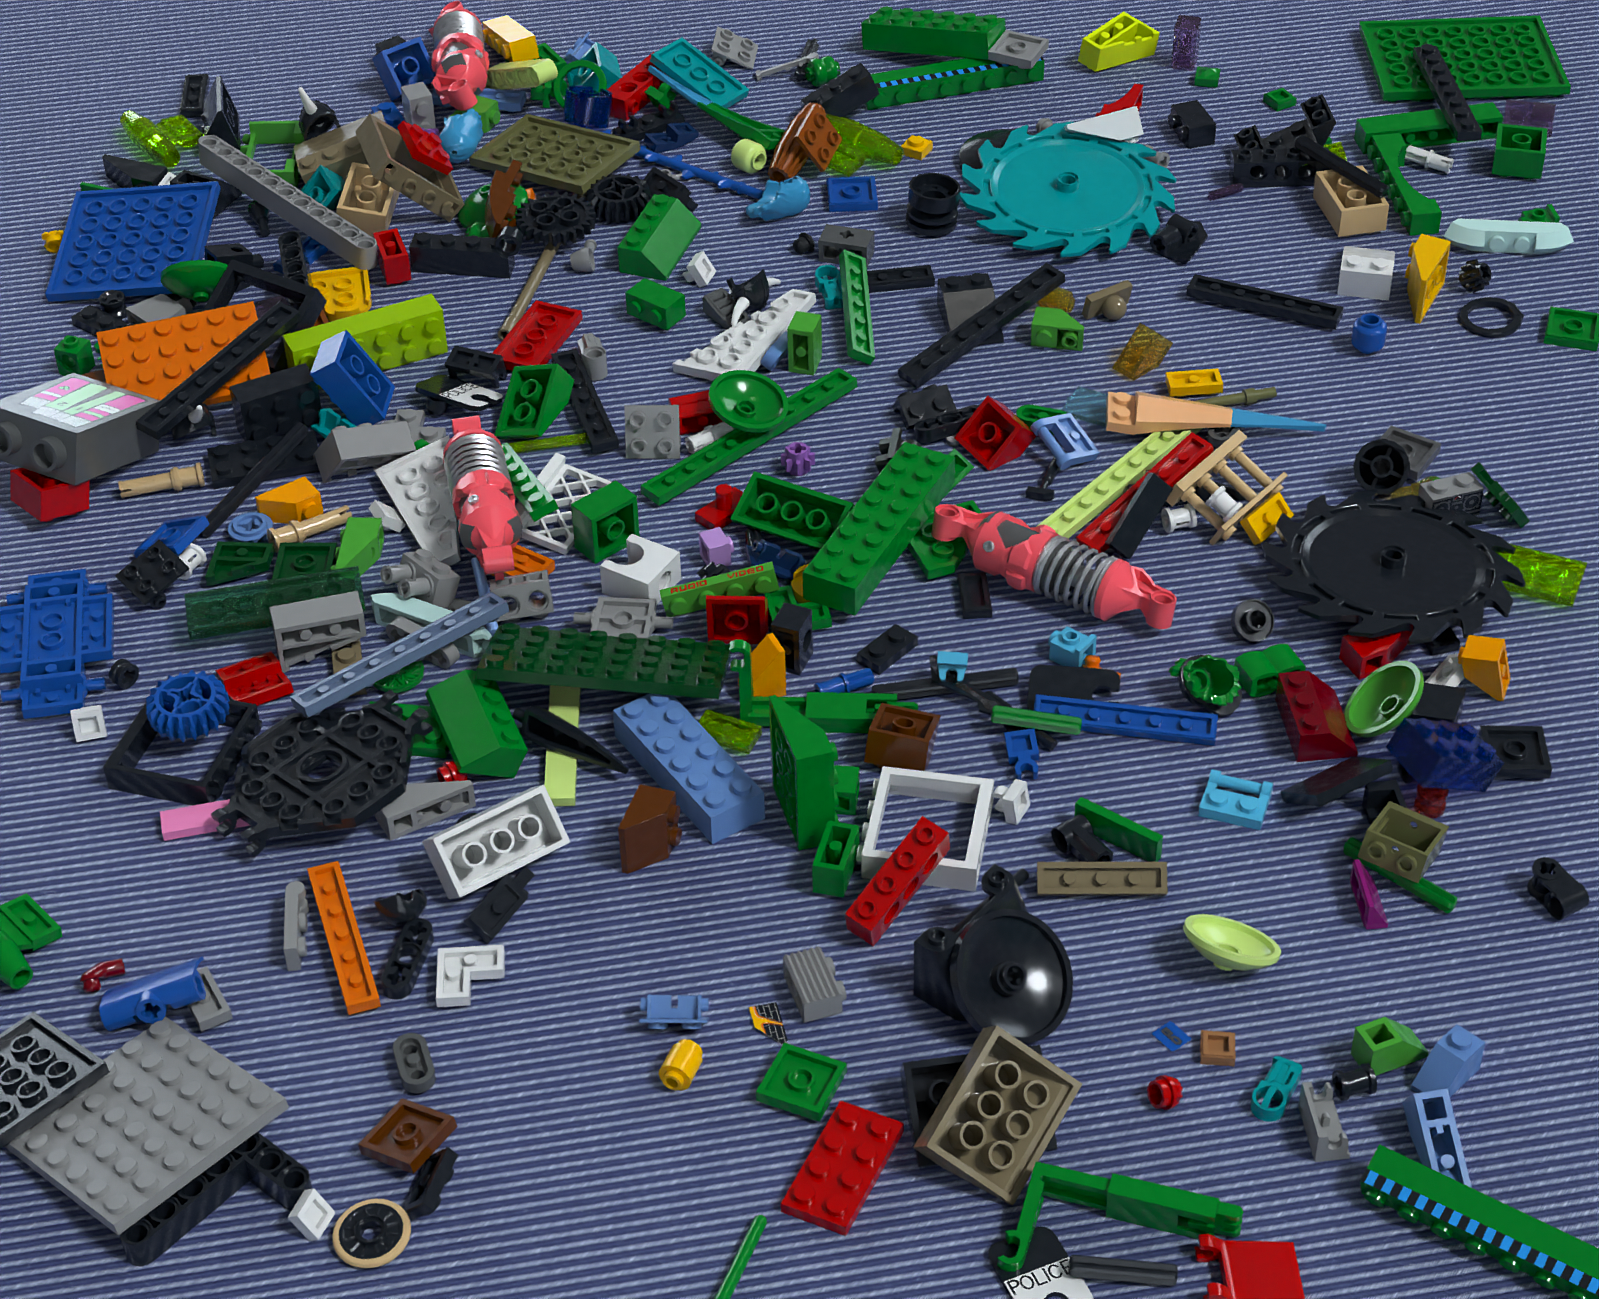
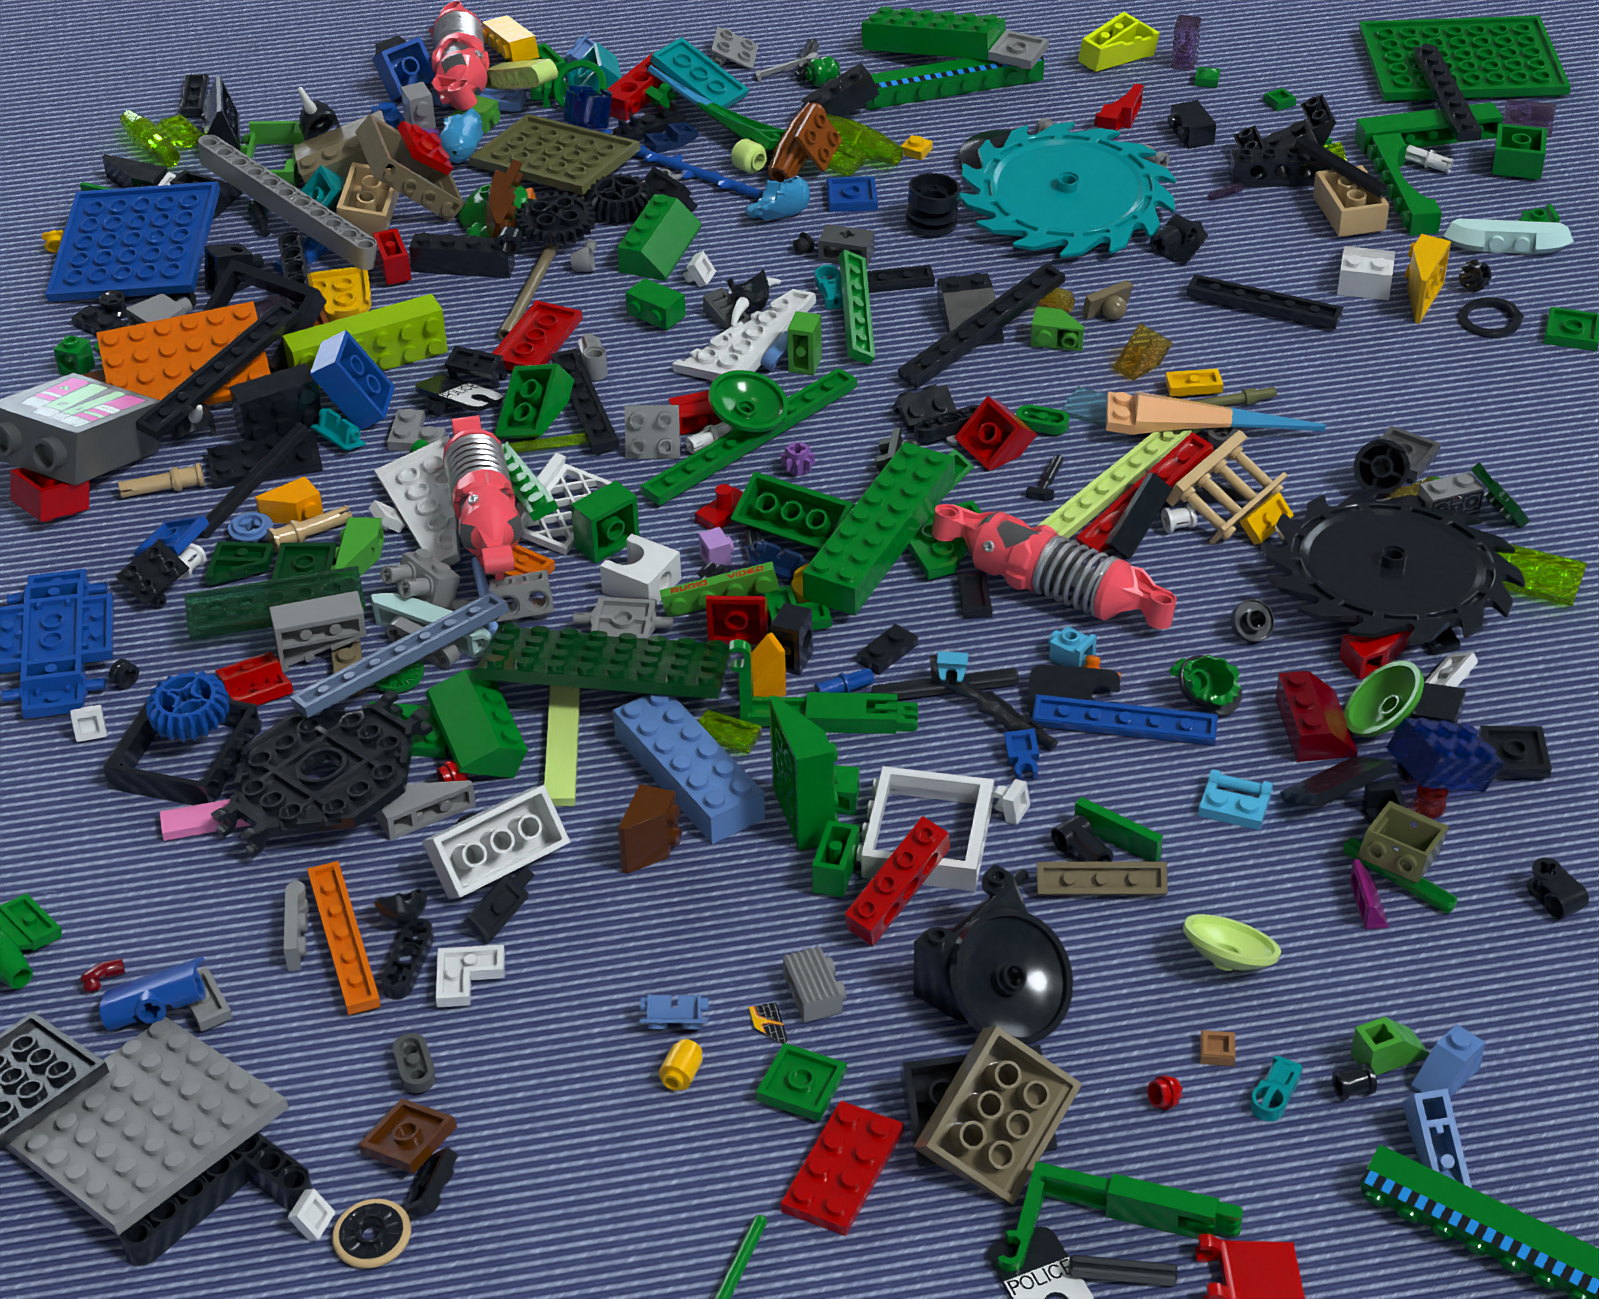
green dish [160,260,228,302] -> none
light grey wedge [314,420,416,483] -> none
black piece [512,706,629,774] -> none
reddish brown slope [864,703,941,771] -> none
green axle [991,705,1082,735] -> none
medium blue plate [1031,413,1100,470] -> none
white slope [1064,106,1144,143] -> none
blue sticker [1152,1021,1191,1052] -> none
white bush [1205,486,1243,523] -> none
green brick [1234,644,1306,697] -> none
light grey hinge [1298,1082,1350,1162] -> none
blue head [1351,313,1387,354] -> none
light orange slope [1458,635,1511,701] -> none

